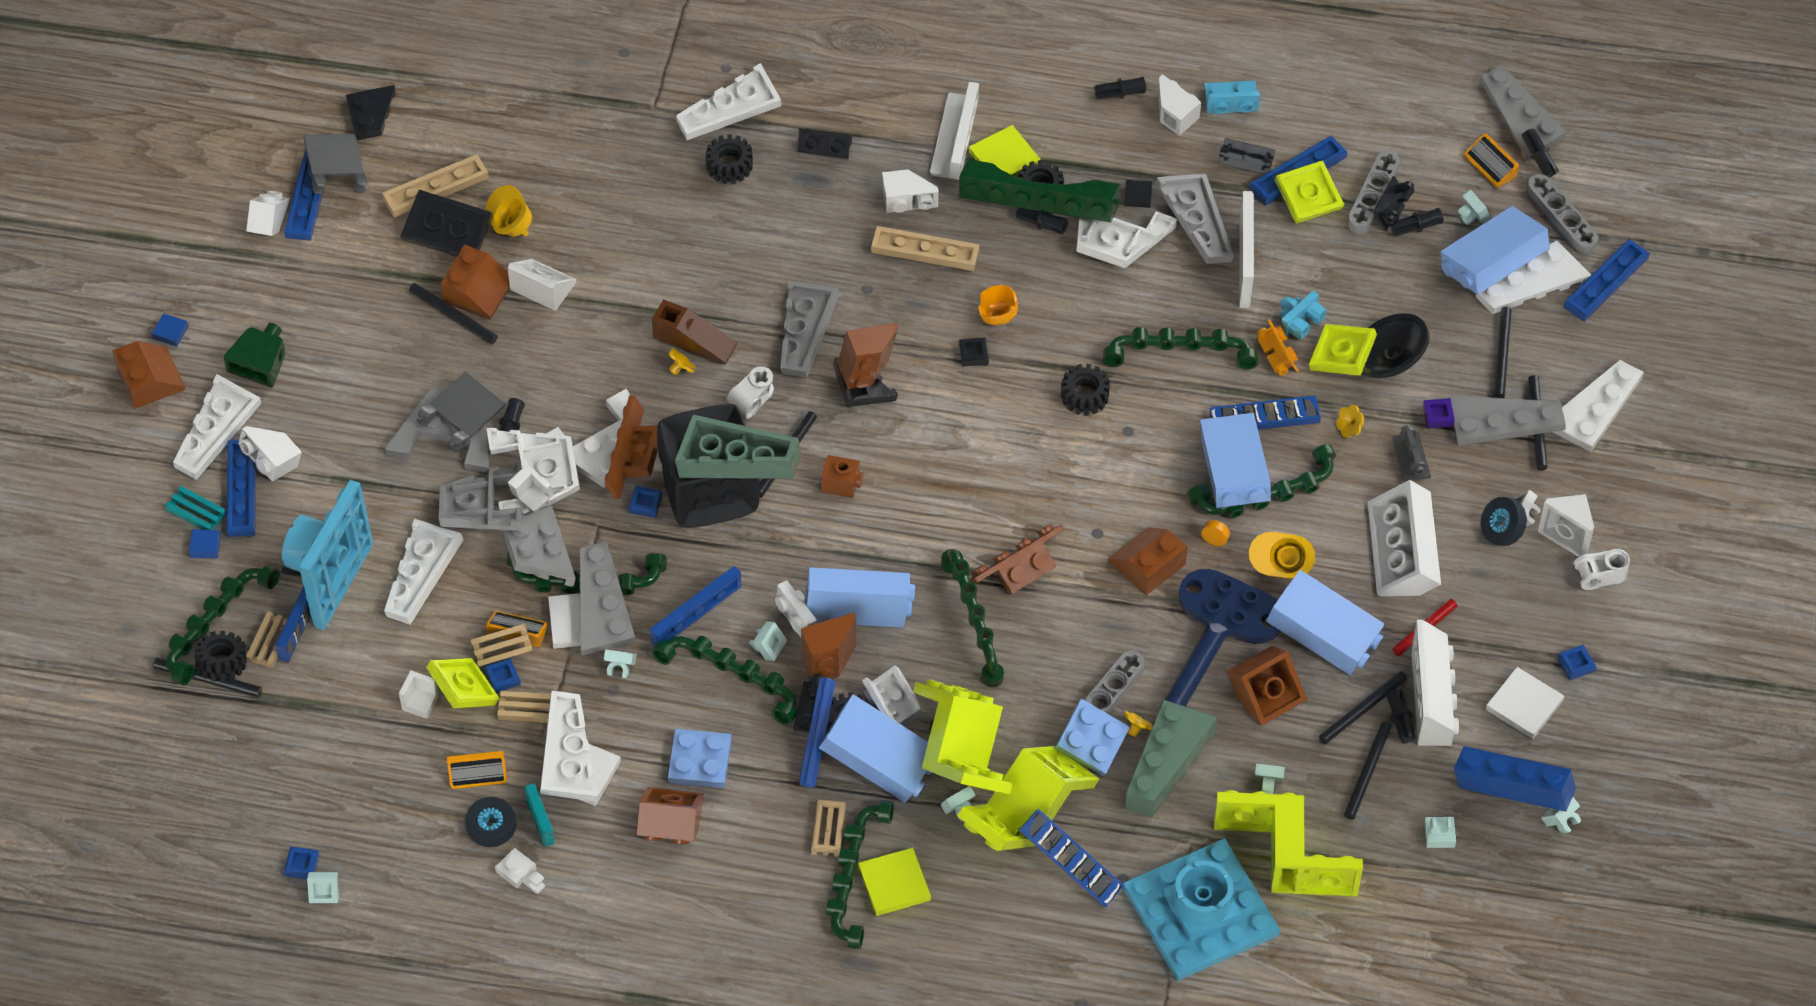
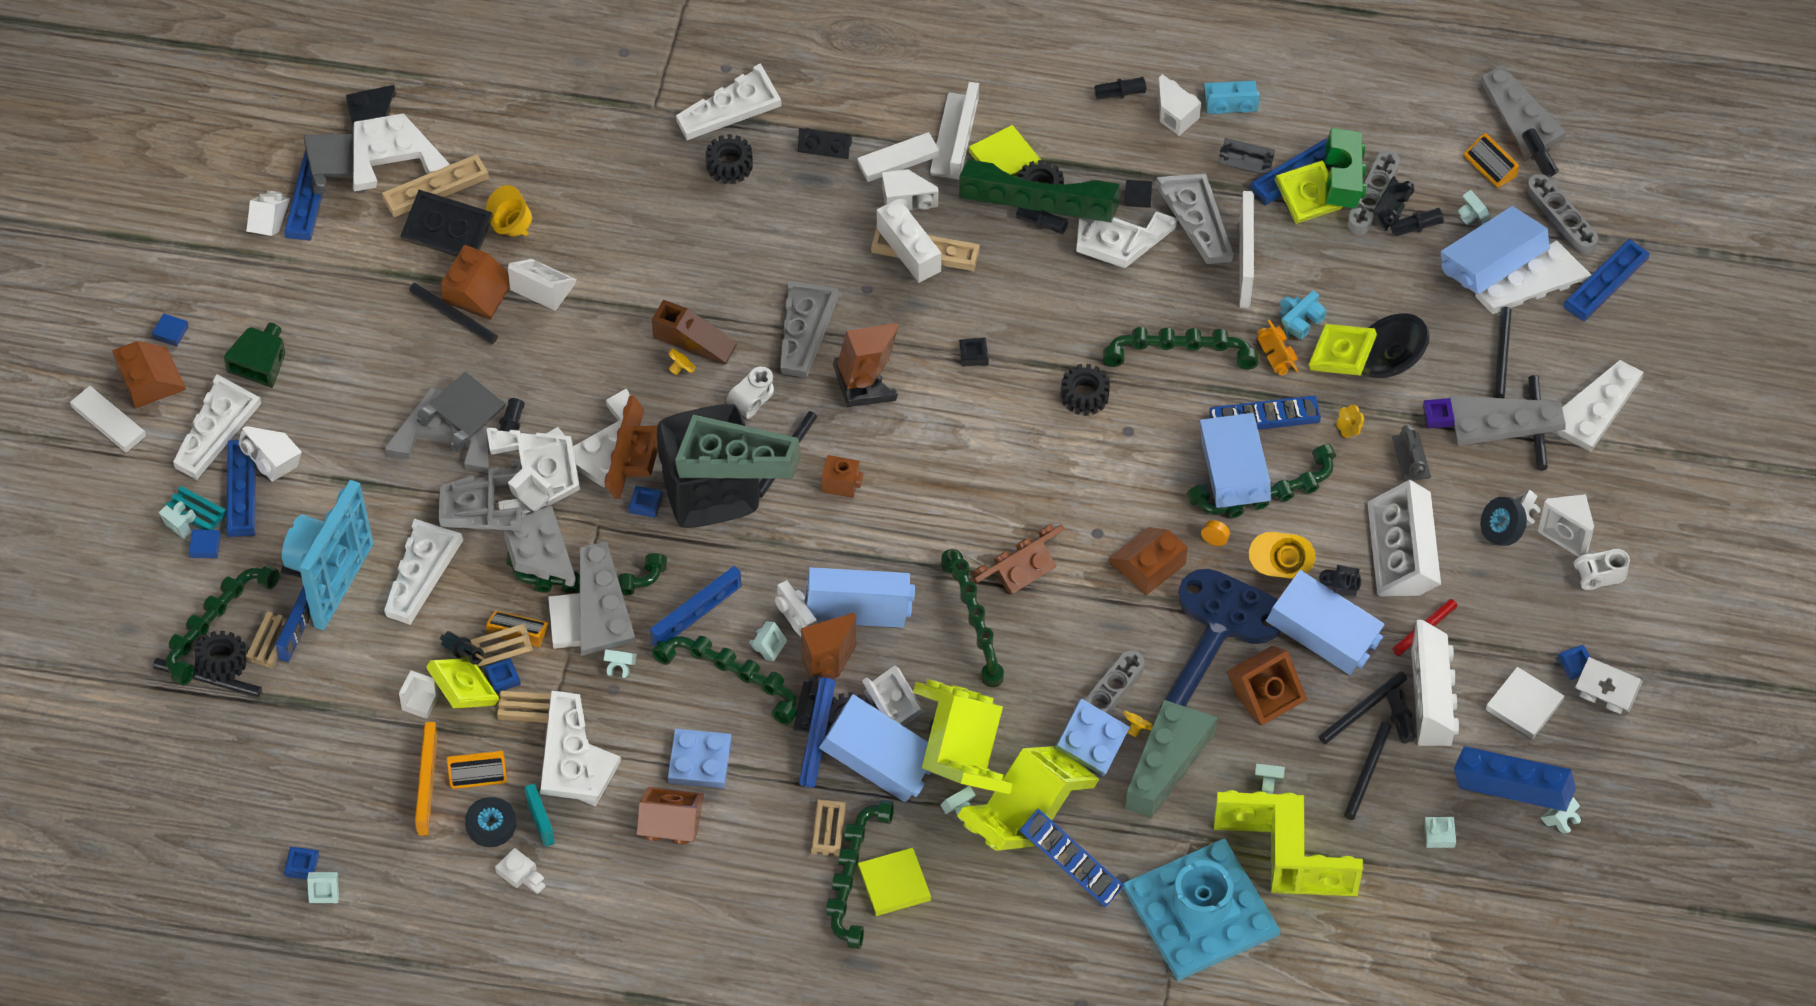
light orange hair [978,284,1018,326] -> none
none -> white tile [70,386,146,452]
none -> light aqua tile [159,502,196,539]
none -> white wing [353,113,450,192]
none -> light orange tile [415,722,438,836]
none -> black axle [440,631,484,665]
none -> white tile [857,132,939,182]
none -> white brick [877,199,941,283]
none -> black hinge [1319,565,1361,596]
none -> green arch [1325,128,1366,208]
none -> white brick [1575,657,1643,714]

